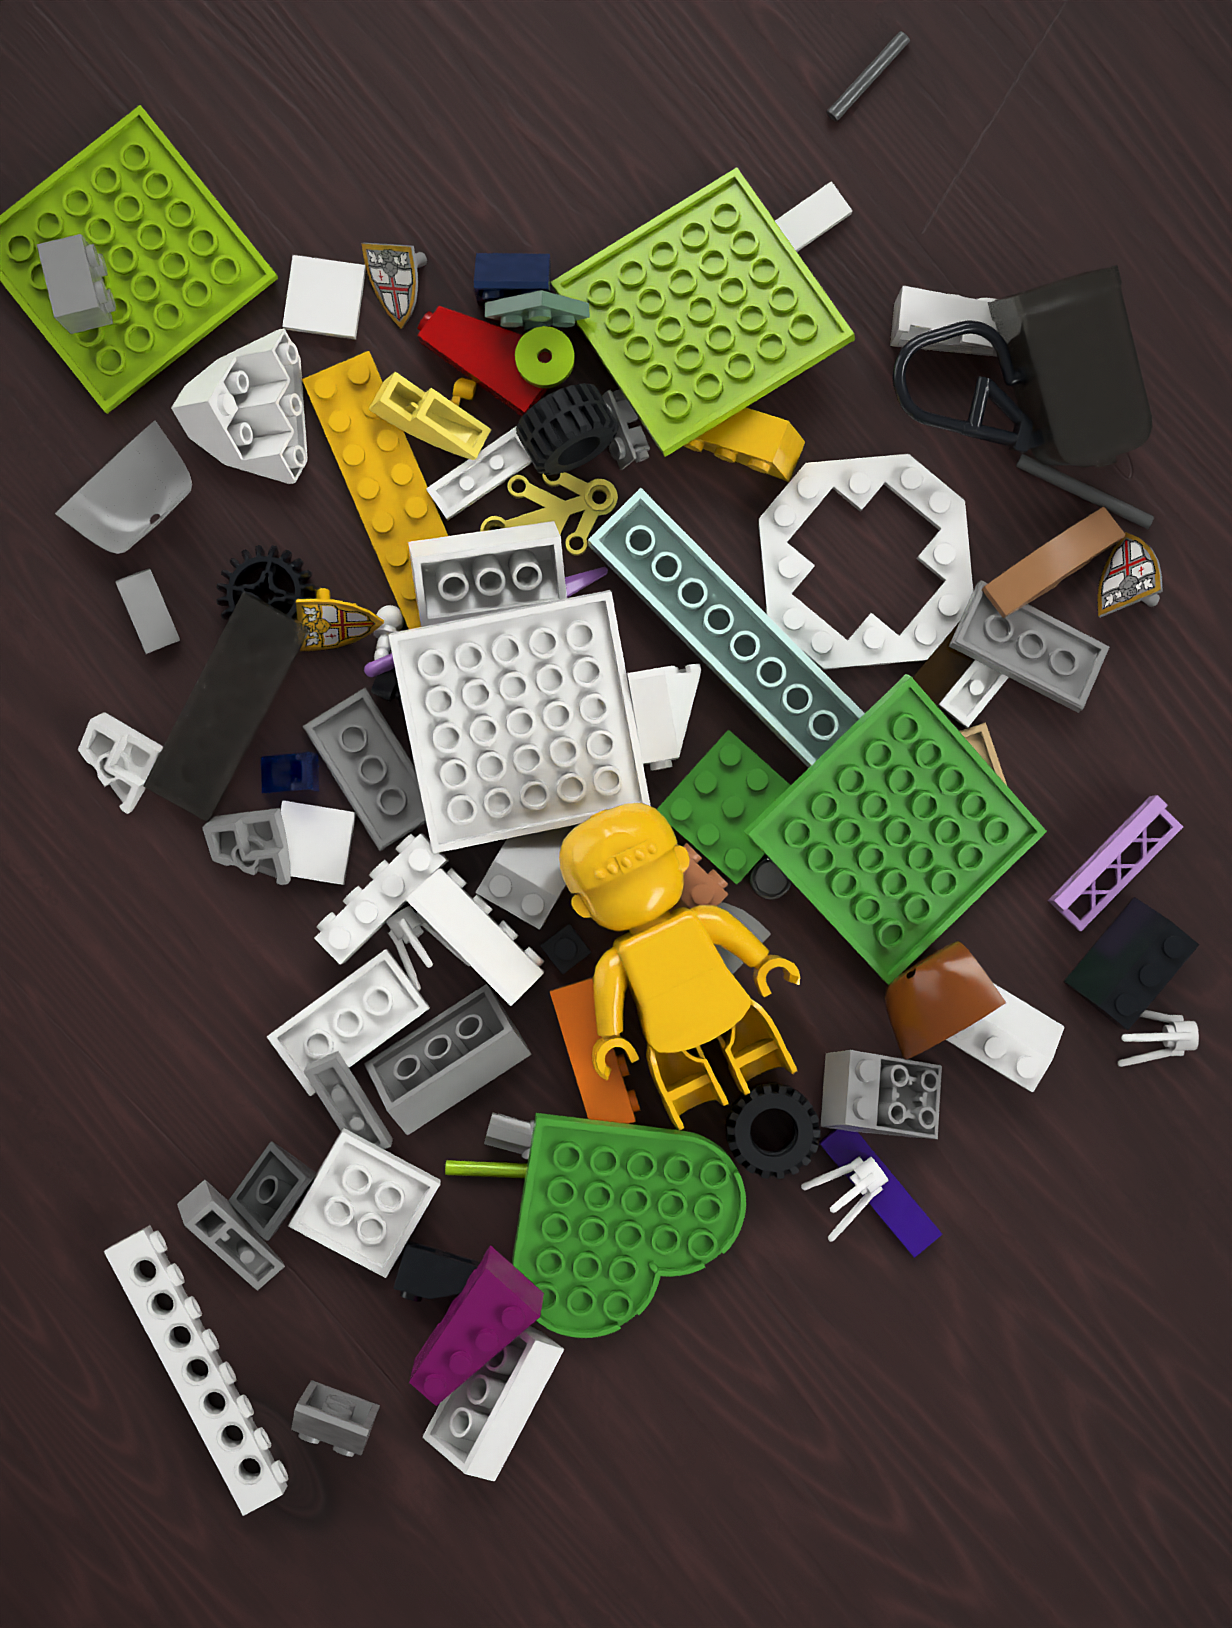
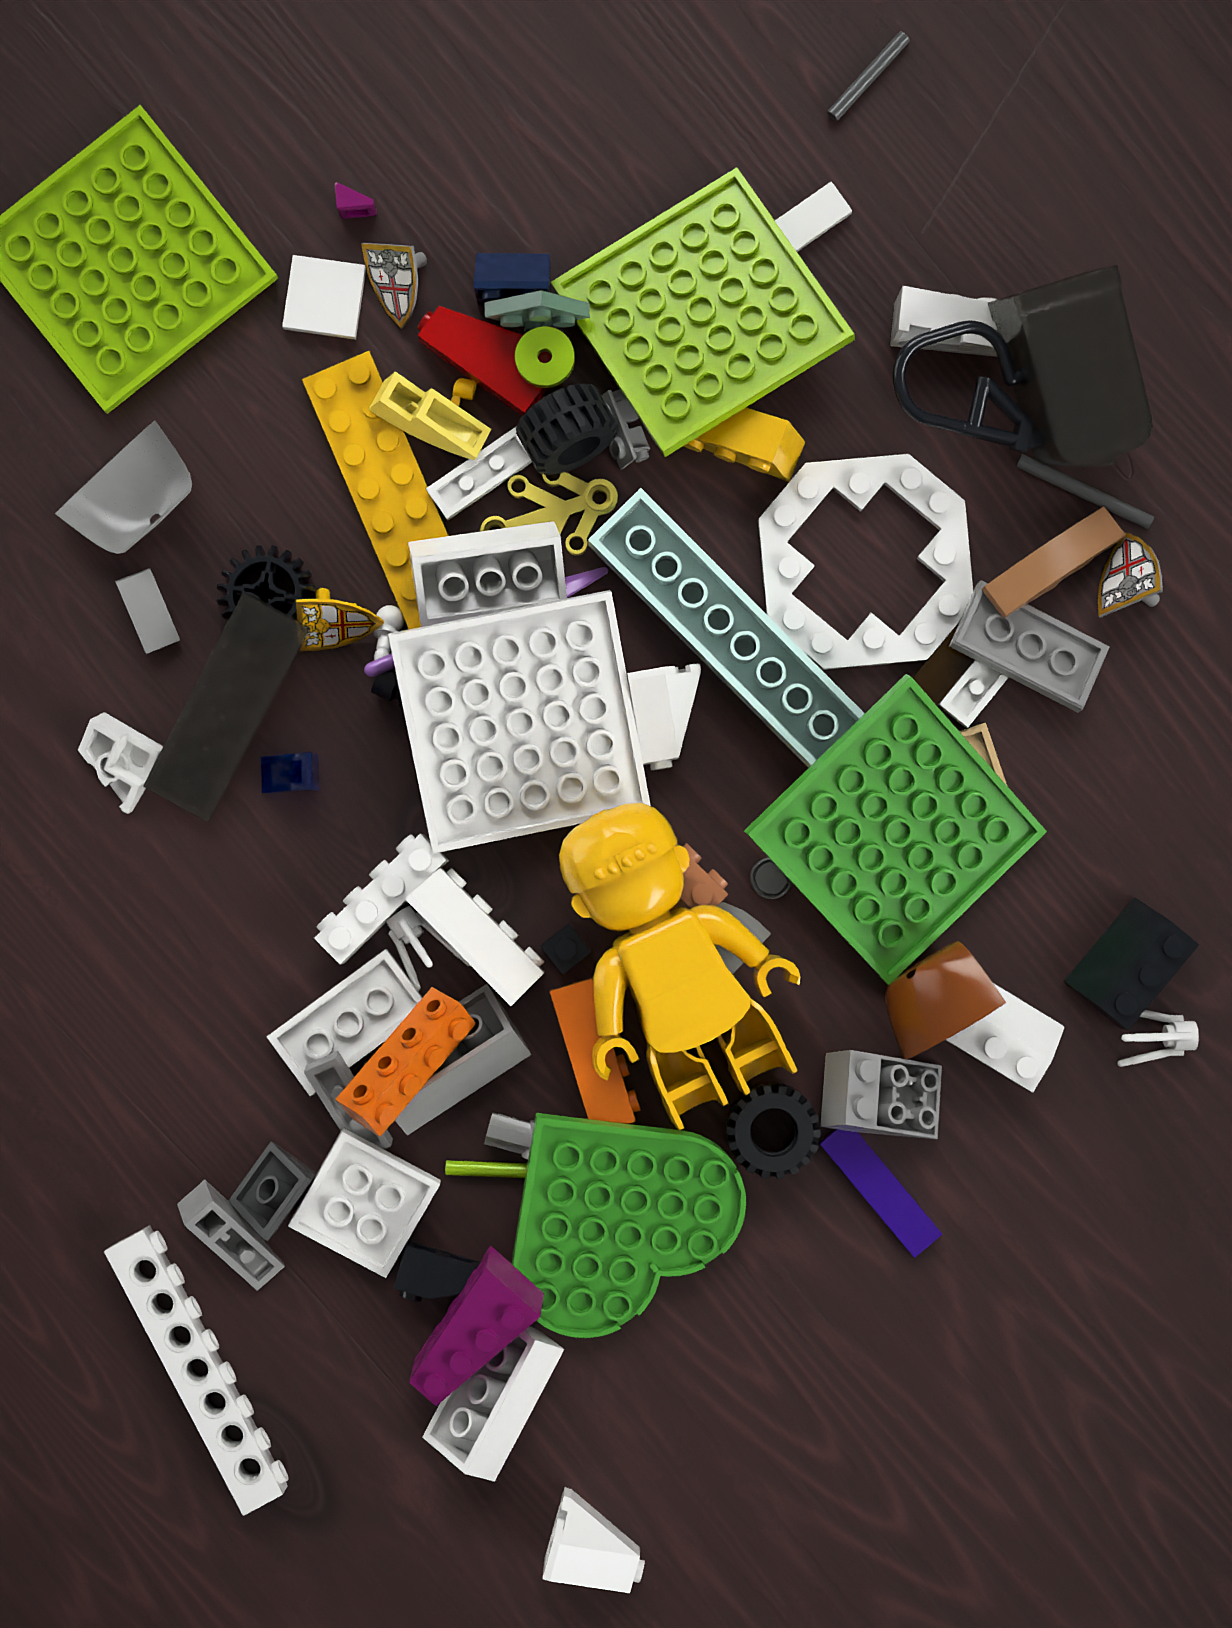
light grey brick [37,234,116,334] -> none
white brick [171,328,308,484] -> none
light grey slope [202,808,291,885] -> none
white tile [281,800,356,885] -> none
light grey slope [291,1380,380,1457] -> none
light grey tile [303,688,426,851] -> none
light grey slope [476,824,580,930] -> none
bright green plate [657,729,791,885] -> none
white plant [801,1157,889,1242] -> none
lavender fence [1048,795,1183,931] -> none
none -> magenta slope [335,182,377,219]
none -> orange brick [335,987,476,1137]
none -> white slope [542,1487,645,1593]

